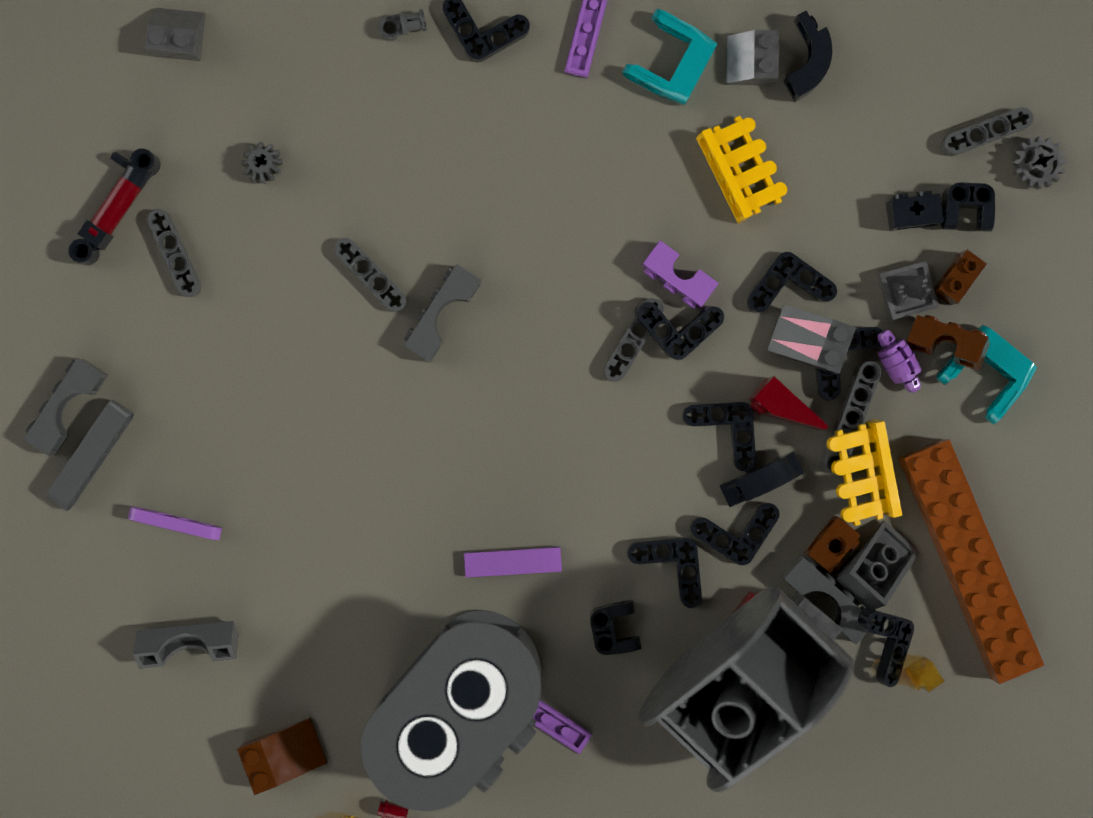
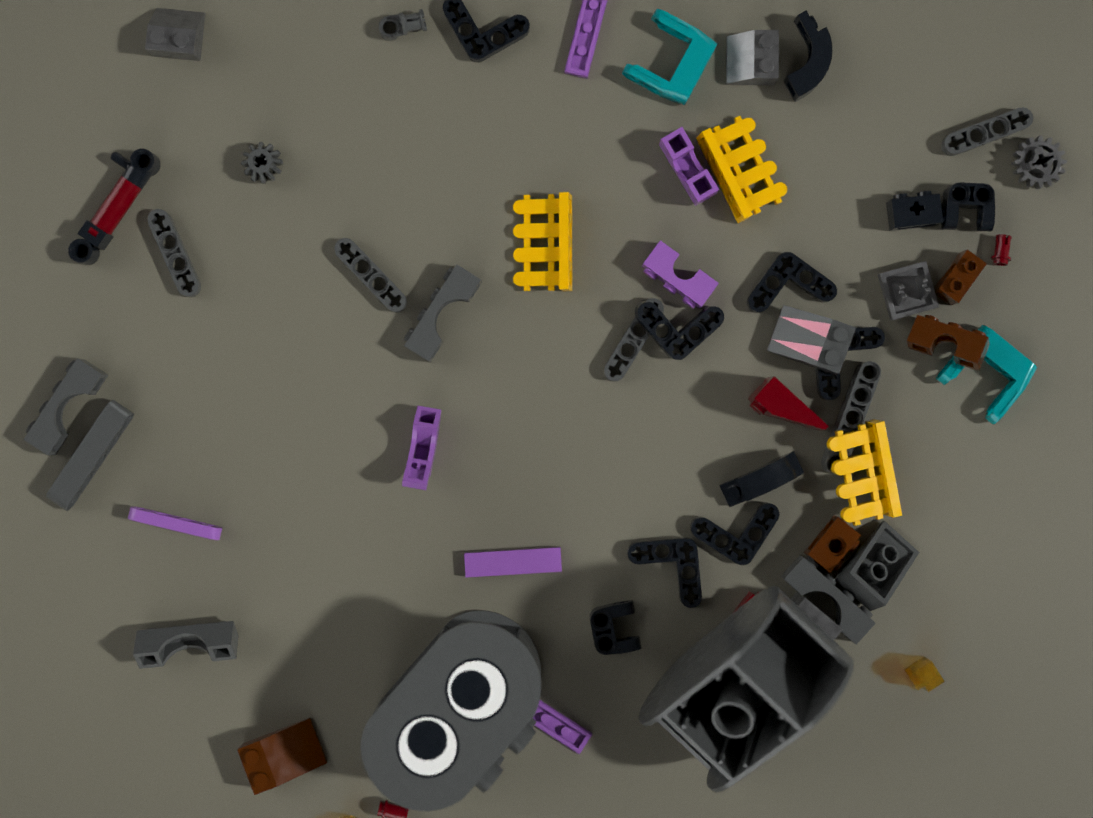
black beam [682,402,756,472] -> none
black beam [857,608,914,687] -> none
medium lavender piece [877,330,921,393] -> none
dark orange brick [898,439,1045,684] -> none
none -> medium lavender arch [402,406,442,490]
none -> yellow fence [513,192,572,292]
none -> medium lavender arch [659,127,719,206]
none -> dark red pin [991,234,1012,266]

